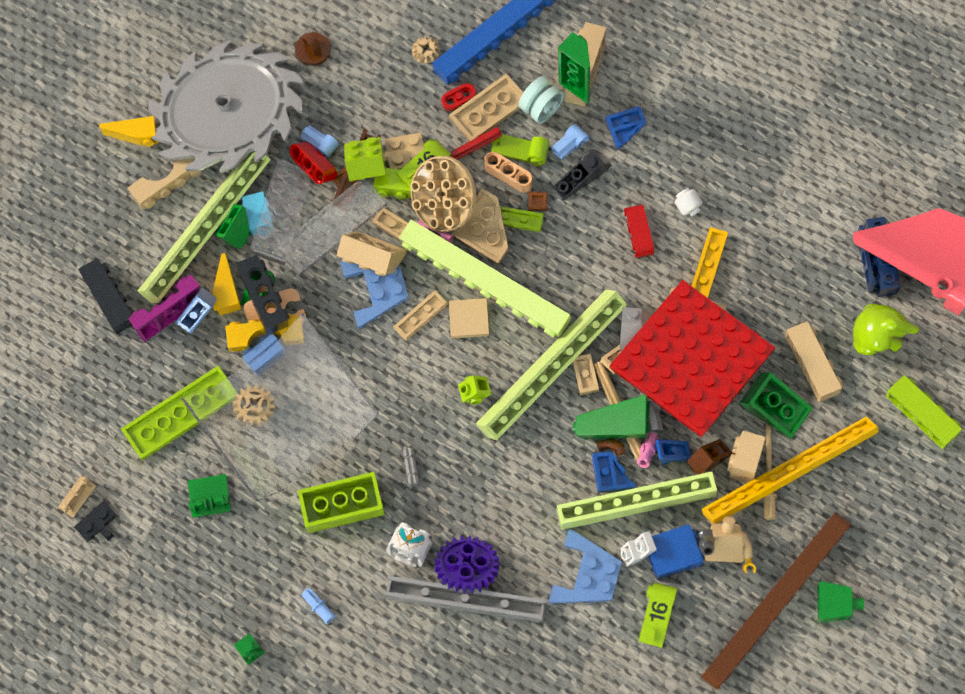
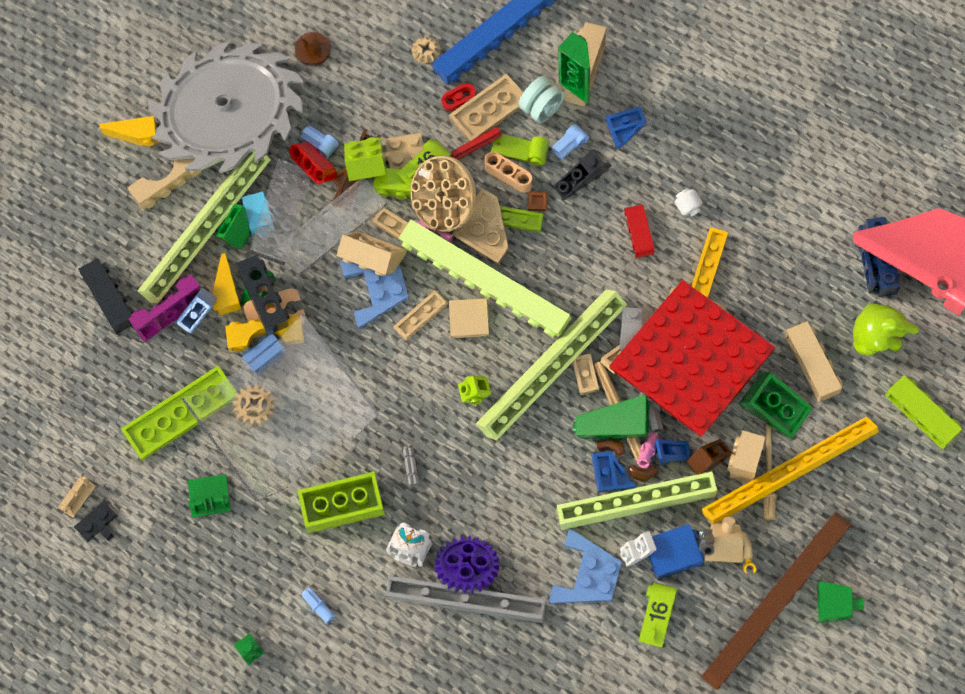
none -> reddish brown arm [629,465,659,482]

